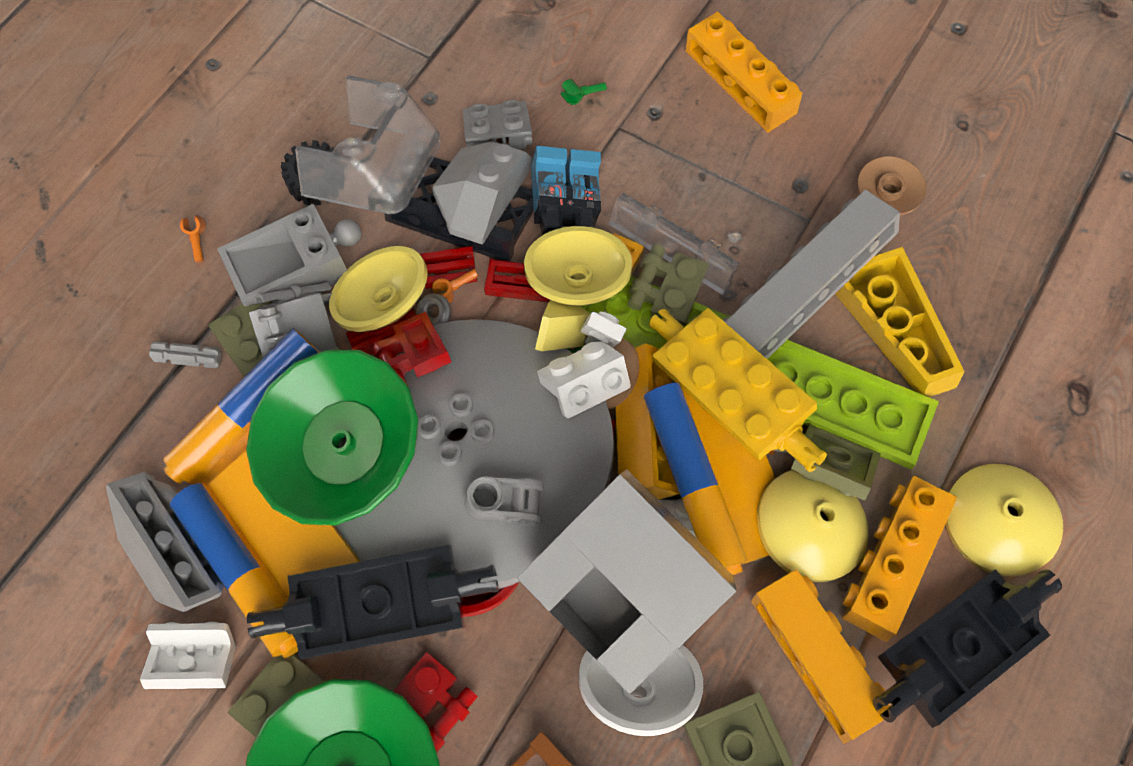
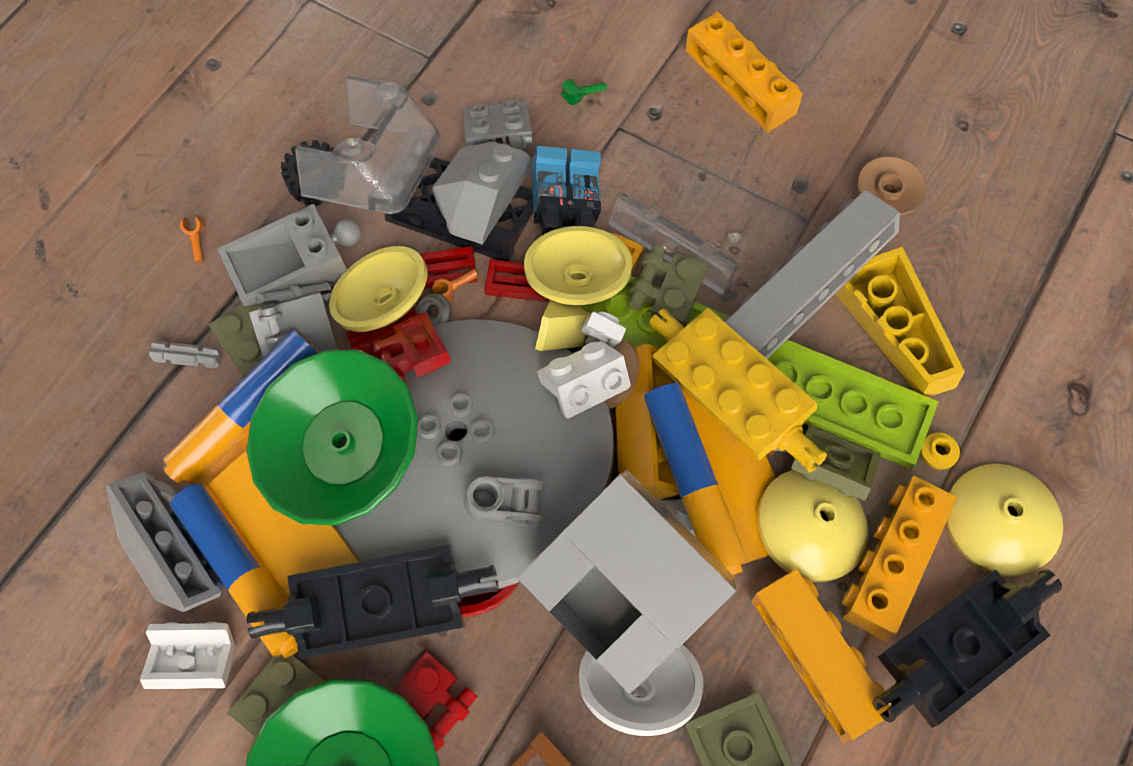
none -> yellow plate [920,433,960,470]

